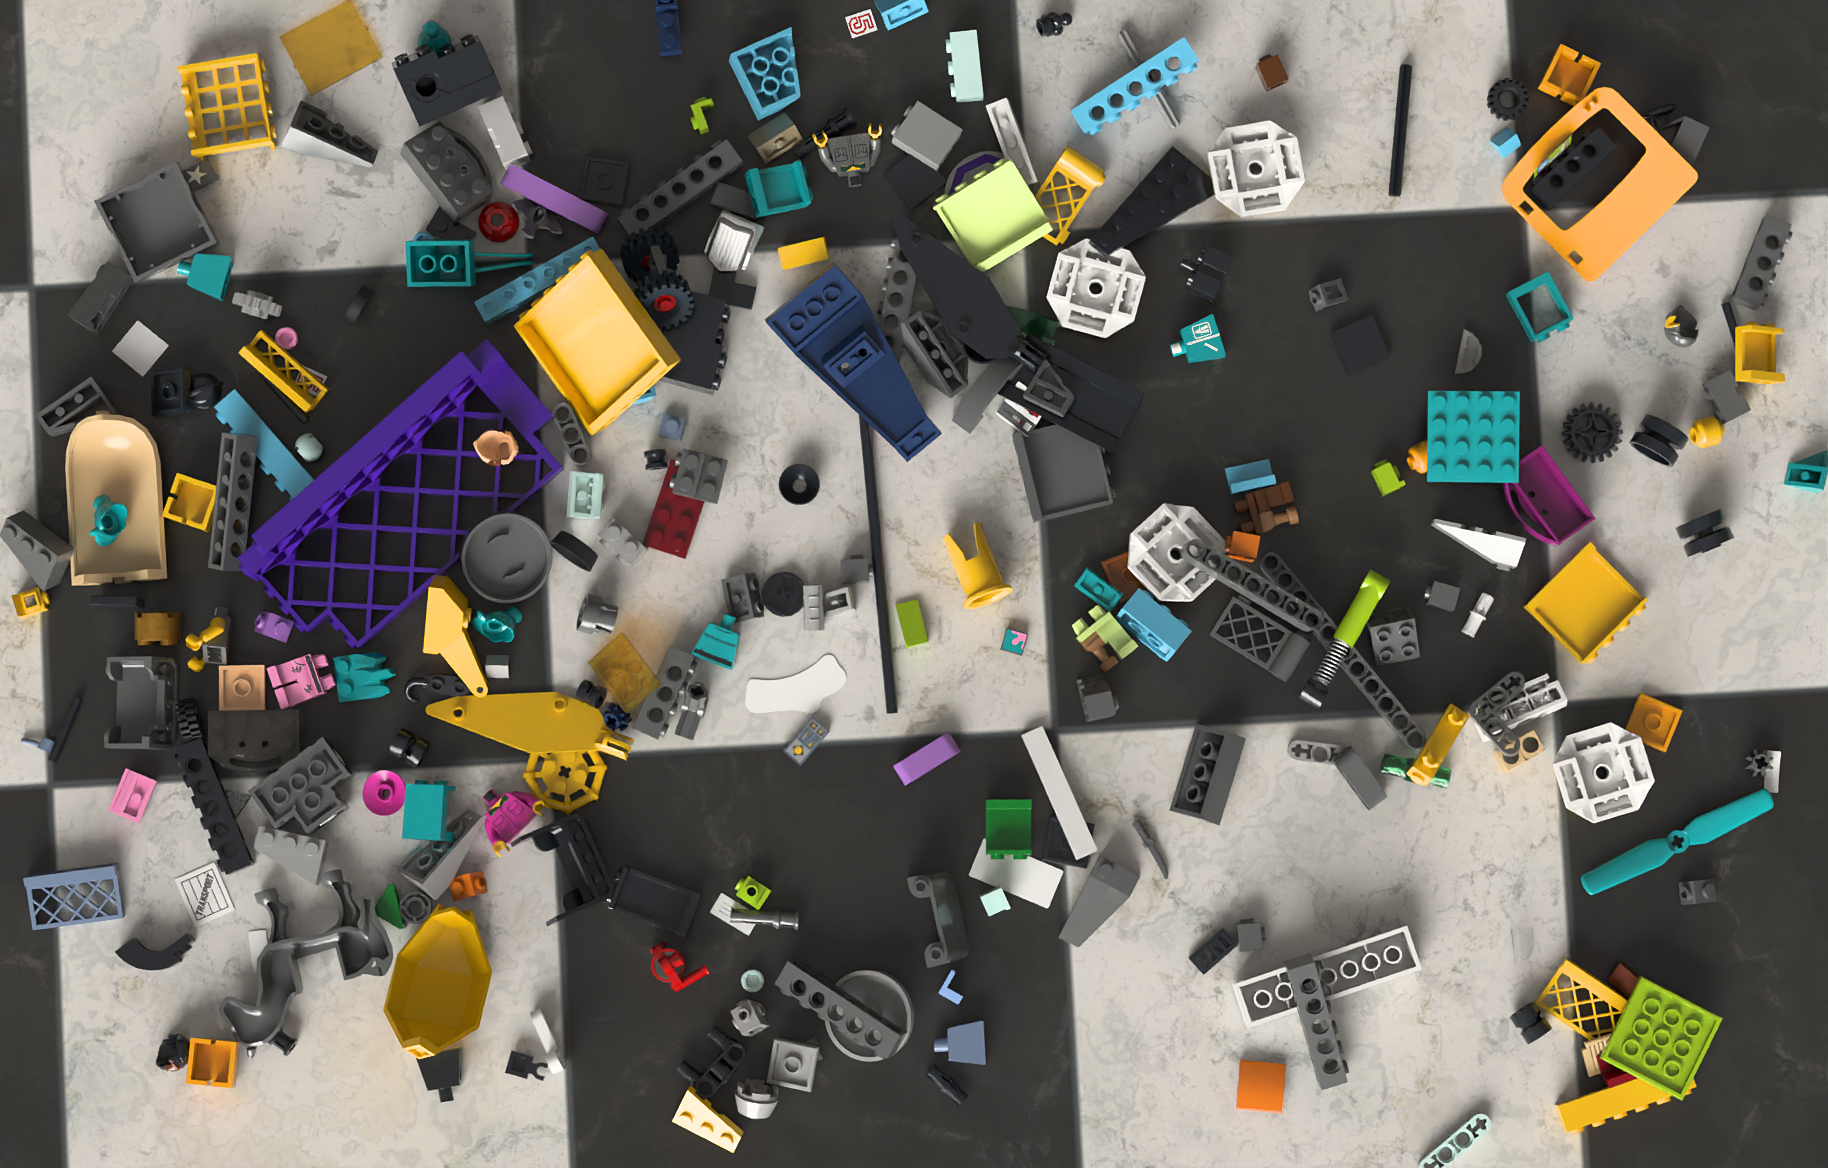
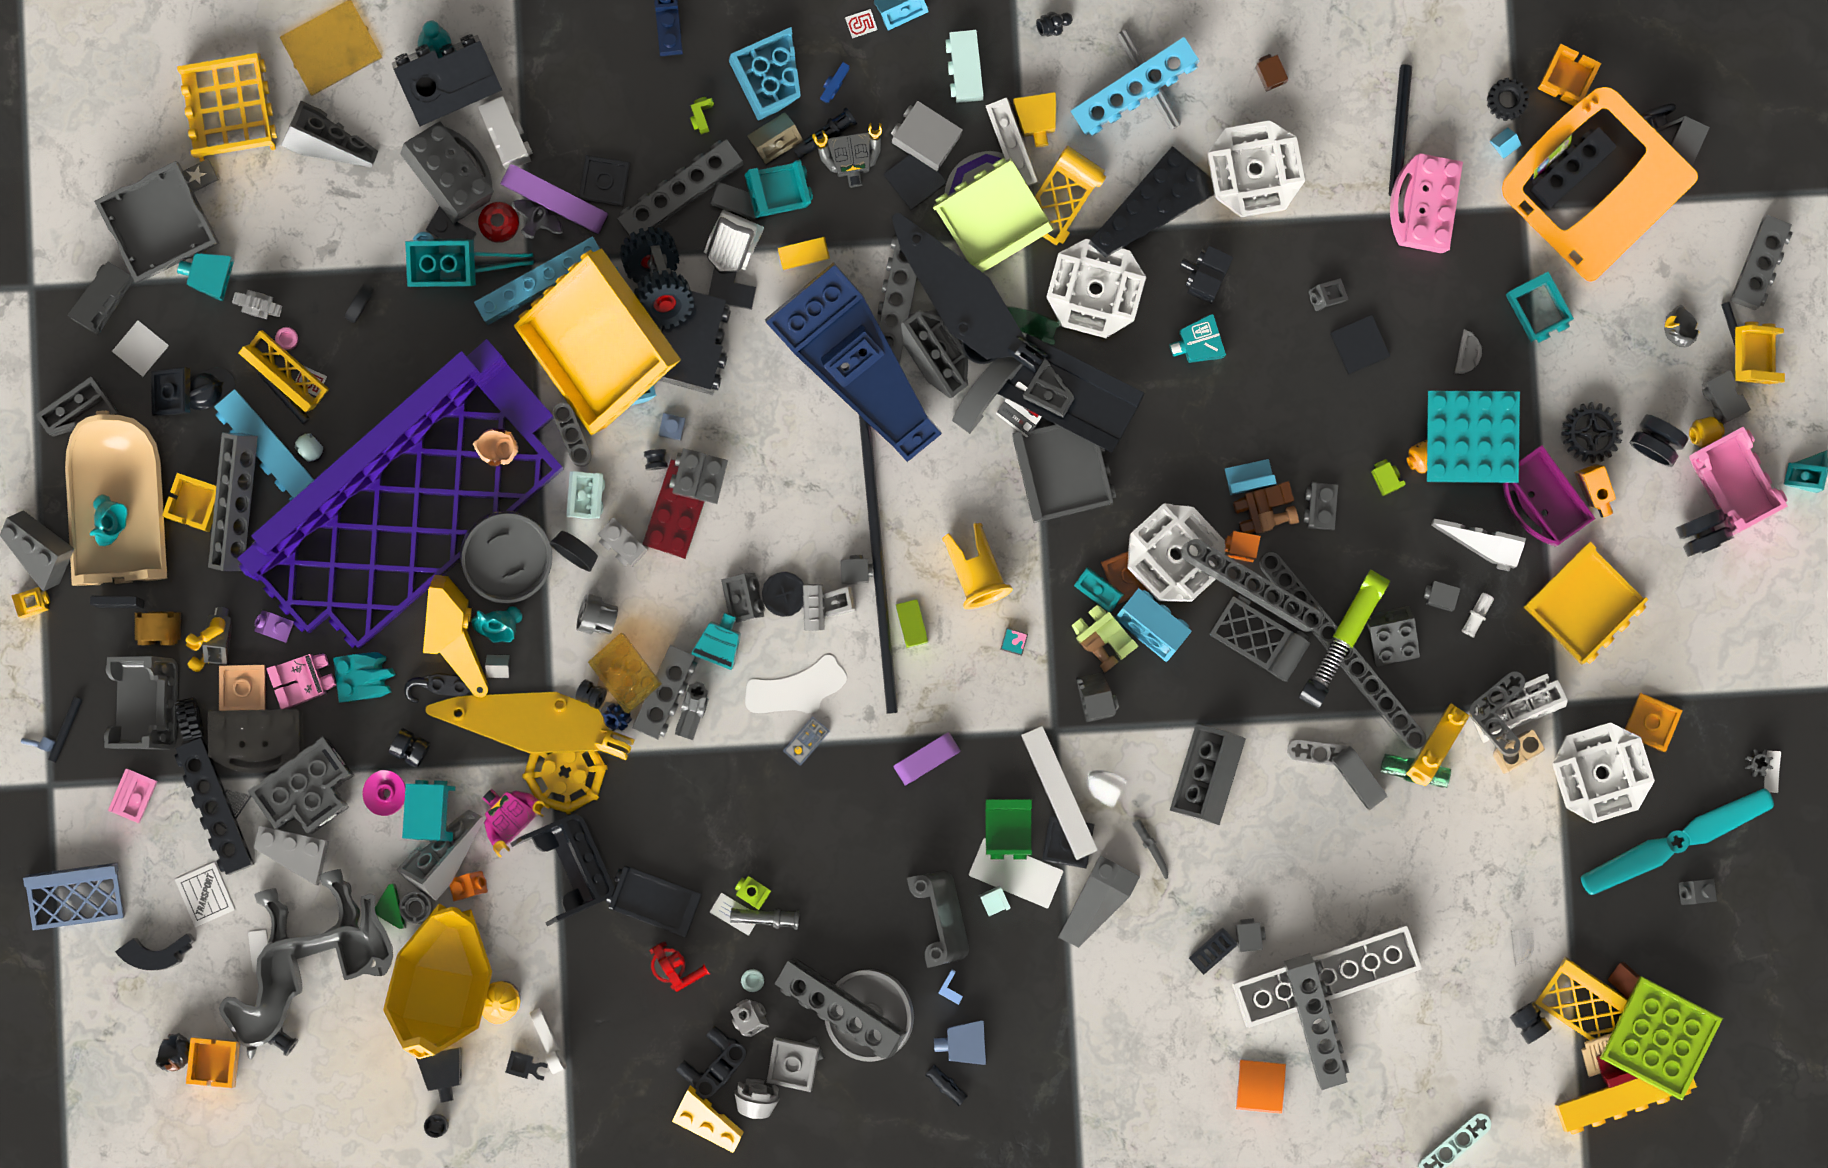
black piece [779,464,820,505] -> none
none -> black wheel [424,1114,449,1138]
none -> yellow piece [482,981,521,1024]
none -> blue plate [820,62,850,103]
none -> yellow torso [1013,92,1056,147]
none -> clear brick [1087,770,1128,808]
none -> dark grey bracket [1303,481,1338,530]
none -> bright pink piece [1390,153,1463,253]
none -> light orange torso [1574,464,1616,518]
none -> bright pink windscreen [1689,427,1788,535]

